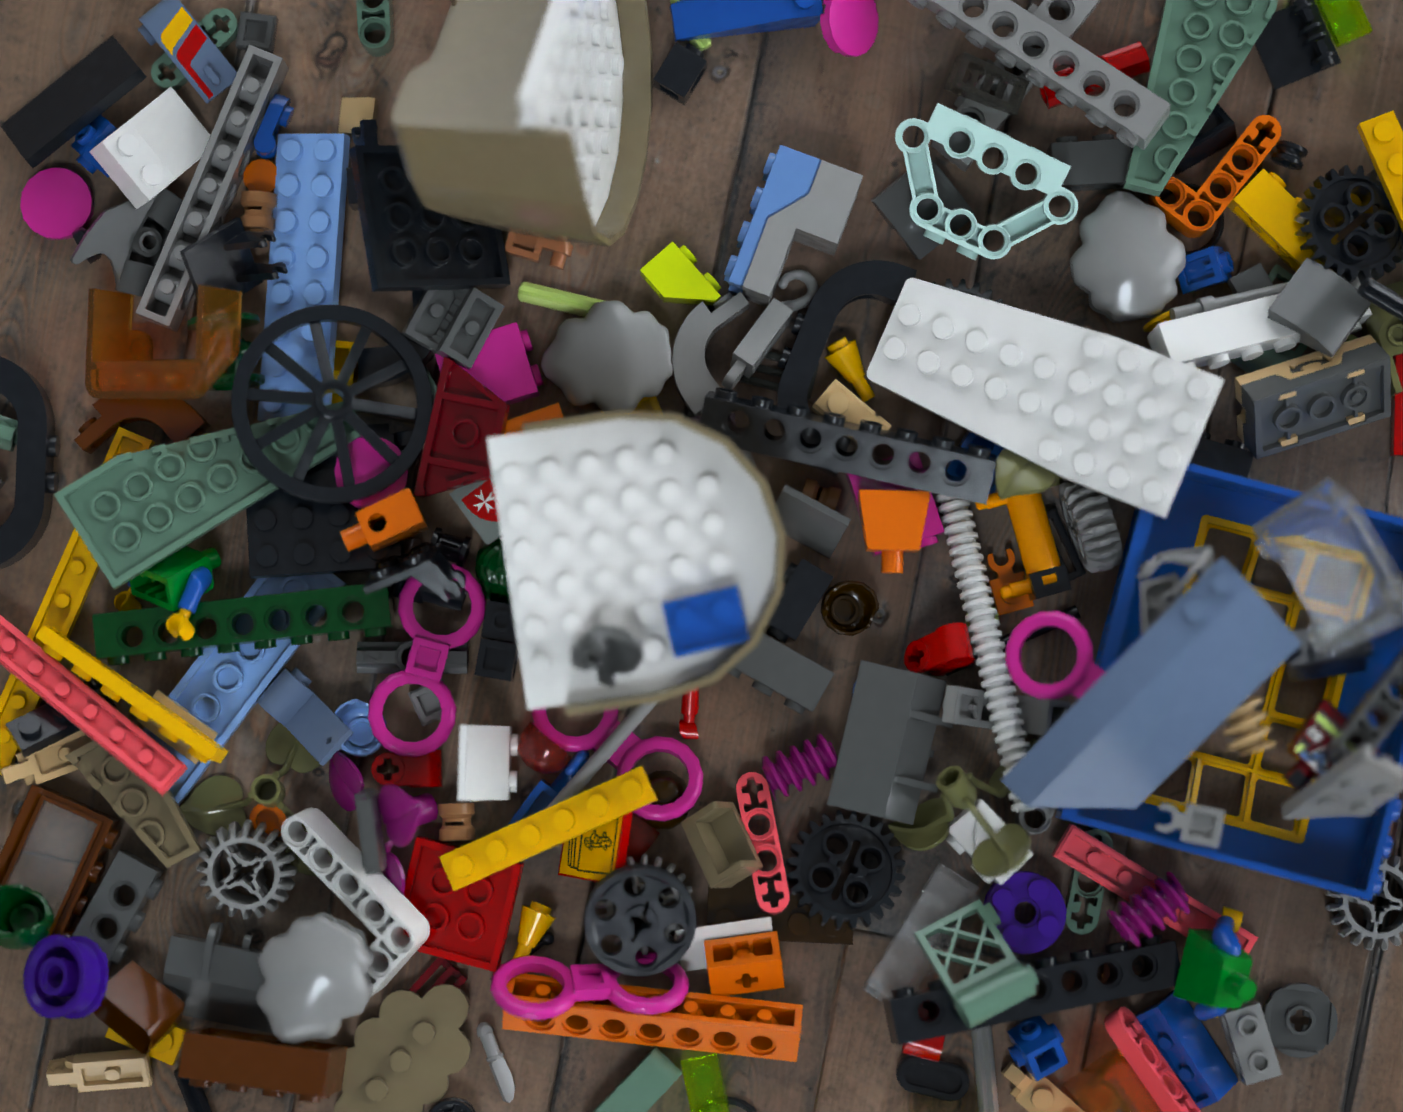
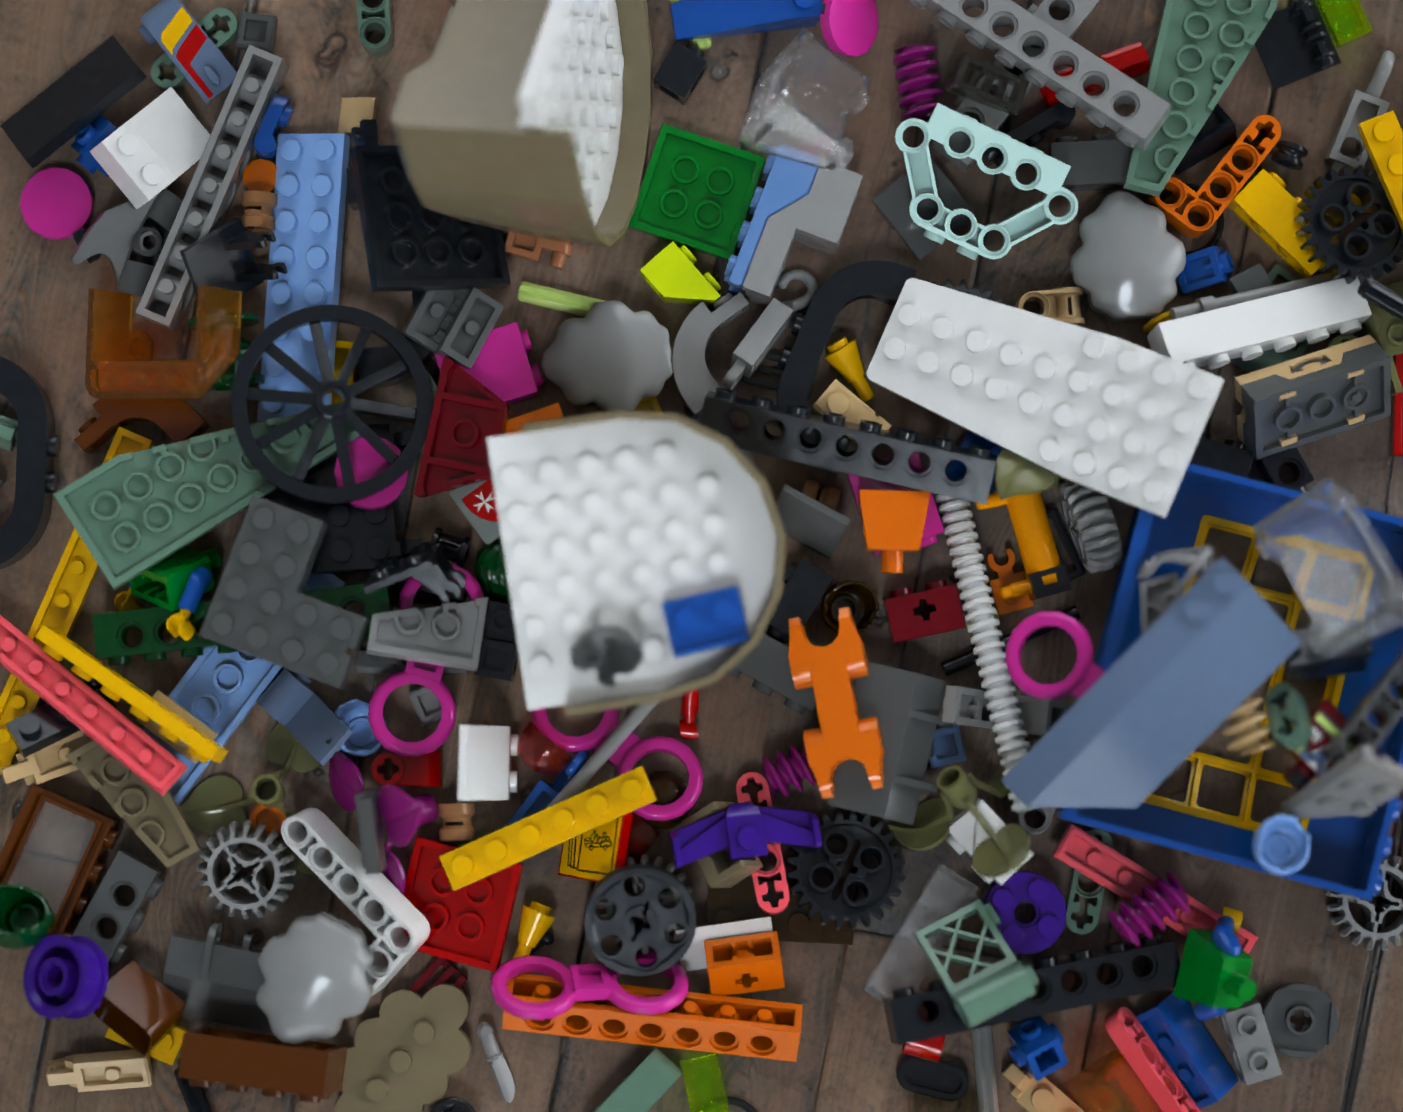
orange torso [340,487,429,552] -> none
red piece [904,622,975,676] -> none
light grey plate [1155,803,1226,849] -> none
dark grey slope [1268,257,1371,358] -> none
none -> dark grey piece [199,495,371,690]
none -> light grey wing [366,597,488,671]
none -> green plate [628,124,766,261]
none -> dark purple plate [669,802,822,869]
none -> clear windscreen [738,28,871,171]
none -> orange piece [788,607,885,799]
none -> dark red brick [882,579,966,644]
none -> magenta piece [893,44,945,123]
none -> medium blue tile [928,725,967,769]
none -> black plate [982,102,1076,167]
none -> tan piece [1014,287,1085,326]
none -> light blue hair [1252,814,1310,875]
none -> black brick [1254,447,1315,493]
none -> sand green beam [1265,682,1313,751]
none -> light grey piece [1325,50,1395,173]

